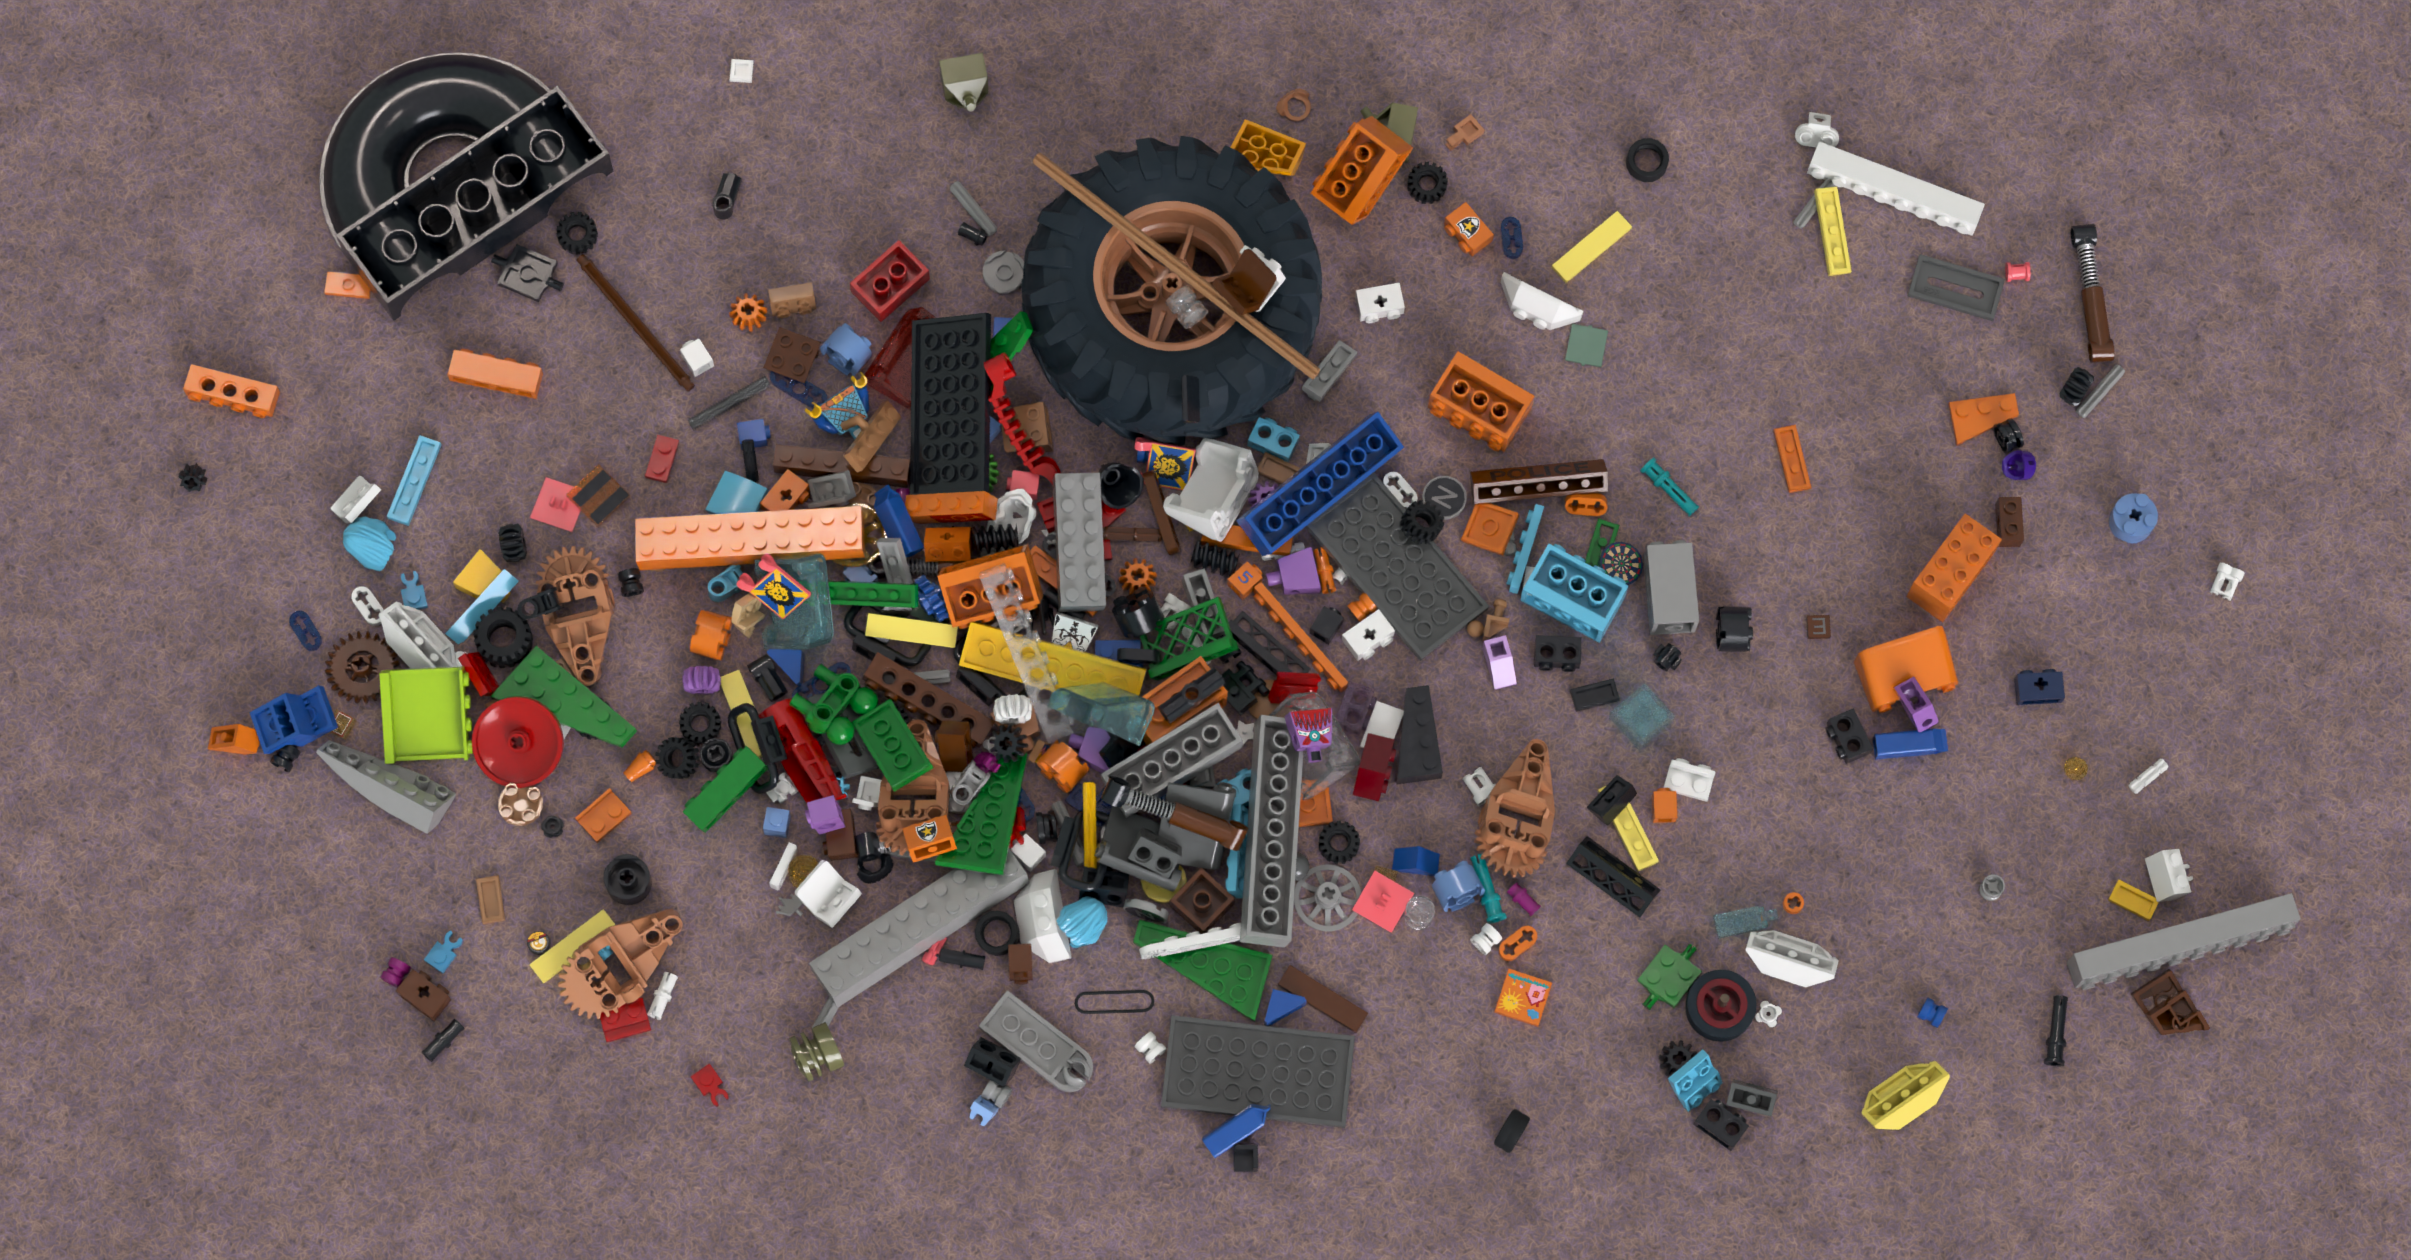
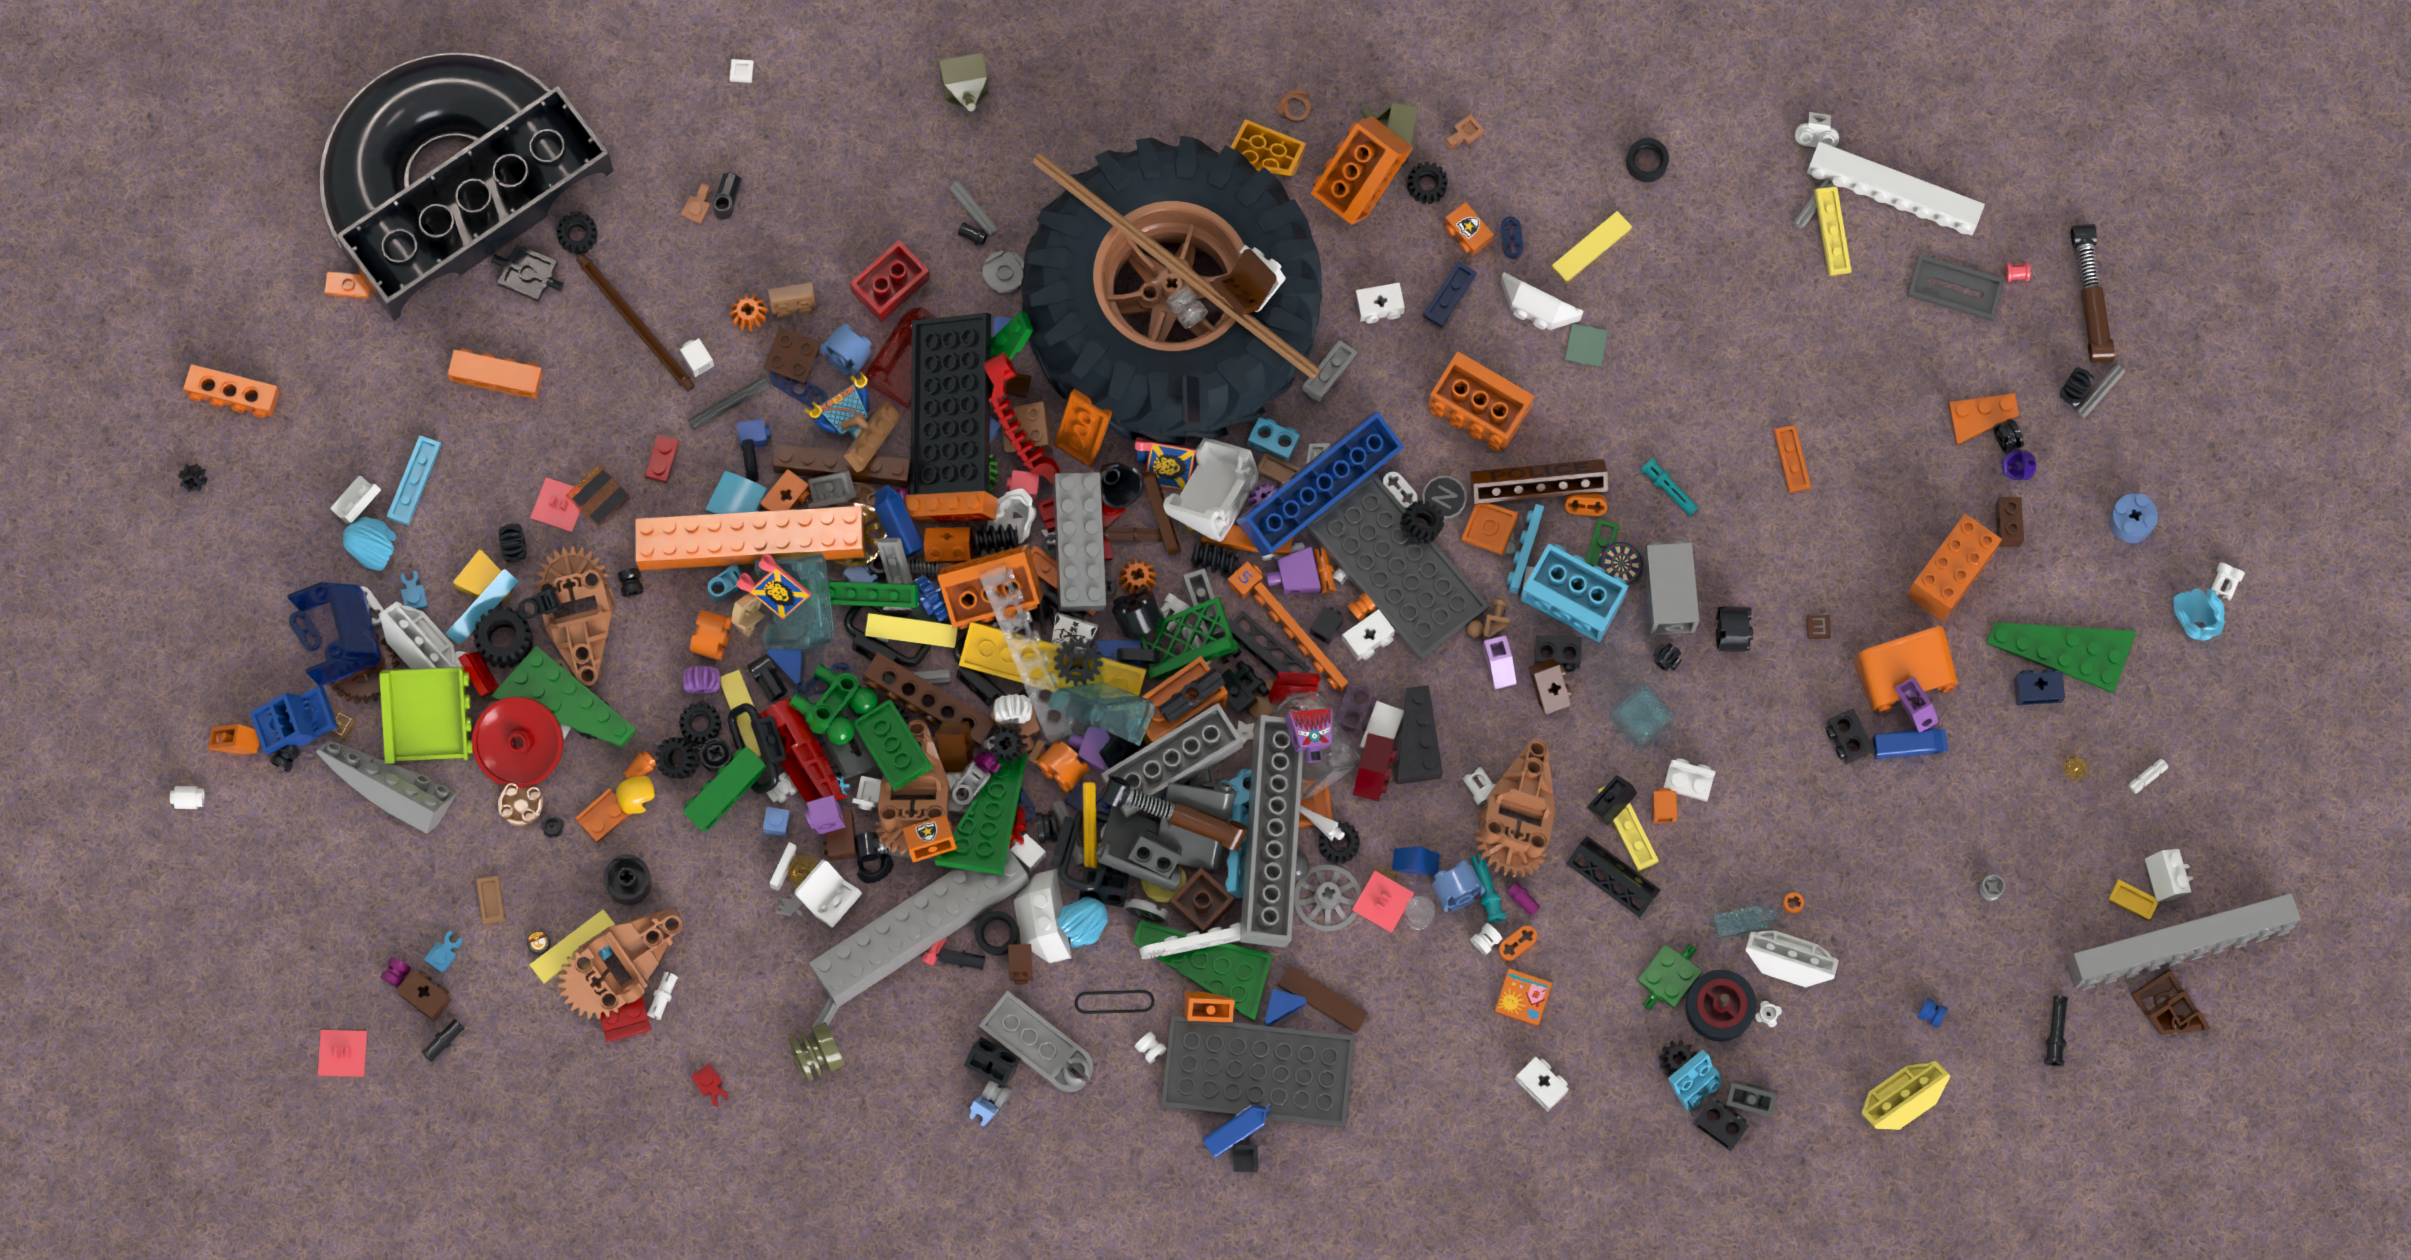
black tyre [1494,1109,1530,1153] -> none
black tile [1570,678,1620,712] -> none
none -> white brick [170,786,205,809]
none -> clear blue windscreen [287,582,381,686]
none -> coral piece [318,1030,367,1077]
none -> yellow helmet [616,776,655,814]
none -> nougat plate [681,183,711,225]
none -> reddish brown tile [1006,373,1032,398]
none -> orange tile [1054,388,1113,468]
none -> black gear [1054,636,1103,686]
none -> orange slope [1183,991,1235,1022]
none -> white piece [1300,805,1345,841]
none -> dark blue plate [1423,261,1477,328]
none -> white brick [1515,1057,1569,1112]
none -> brick [1528,658,1572,714]
none -> green wing [1986,622,2137,693]
none -> medium azure hair [2173,588,2225,641]

